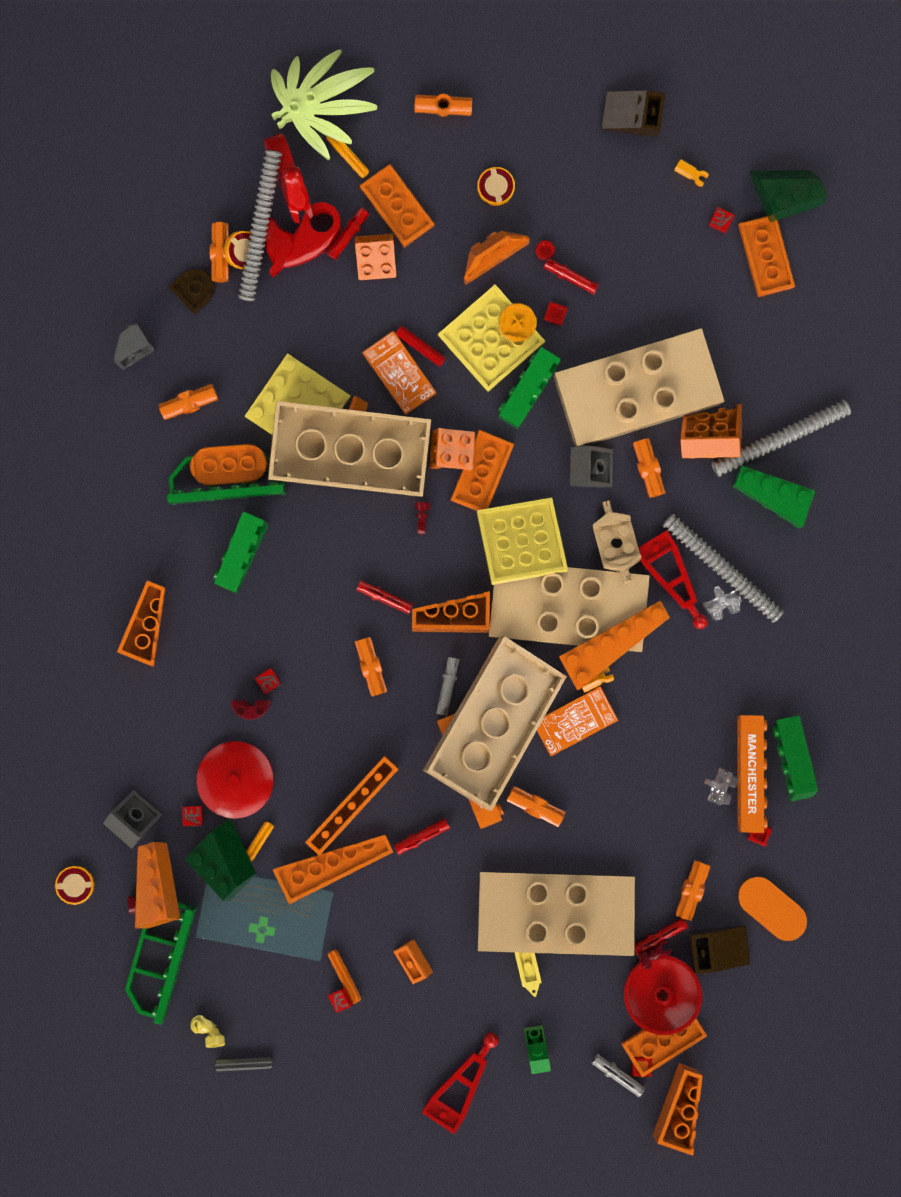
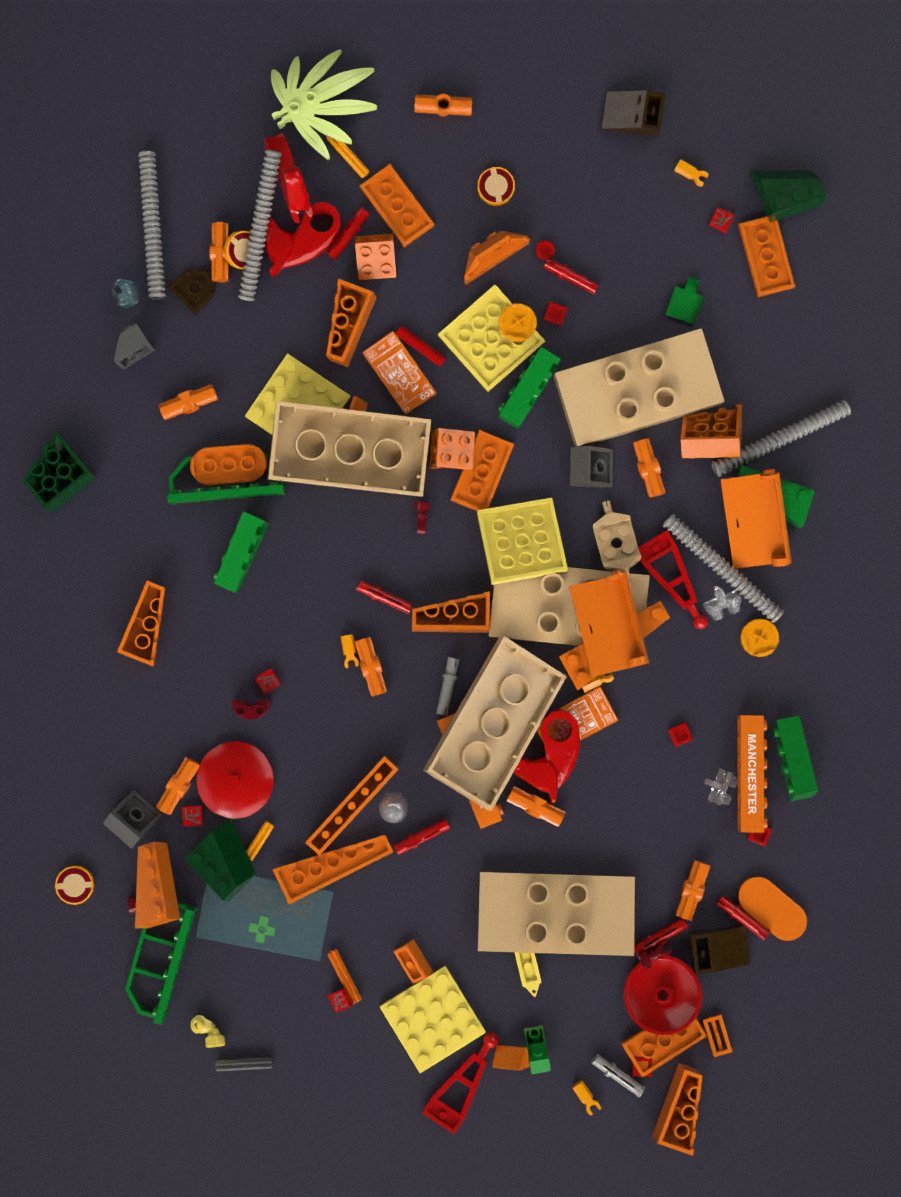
none -> dark green wedge [22,430,97,514]
none -> clear light blue head [111,279,140,309]
none -> light grey piece [138,151,166,299]
none -> orange piece [156,757,200,815]
none -> orange wedge [326,279,377,368]
none -> light orange bar [340,634,359,669]
none -> clear hair [379,792,408,824]
none -> light yellow plate [380,965,486,1073]
none -> orange slope [492,1045,530,1070]
none -> red animal [513,709,580,803]
none -> orange door [569,569,649,677]
none -> light orange bar [572,1079,601,1115]
none -> green piece [665,276,704,325]
none -> red tile [667,722,693,747]
none -> orange tile [702,1013,733,1057]
none -> red pin [716,894,771,940]
none -> orange door [721,469,792,569]
none -> light orange tile [740,619,779,657]

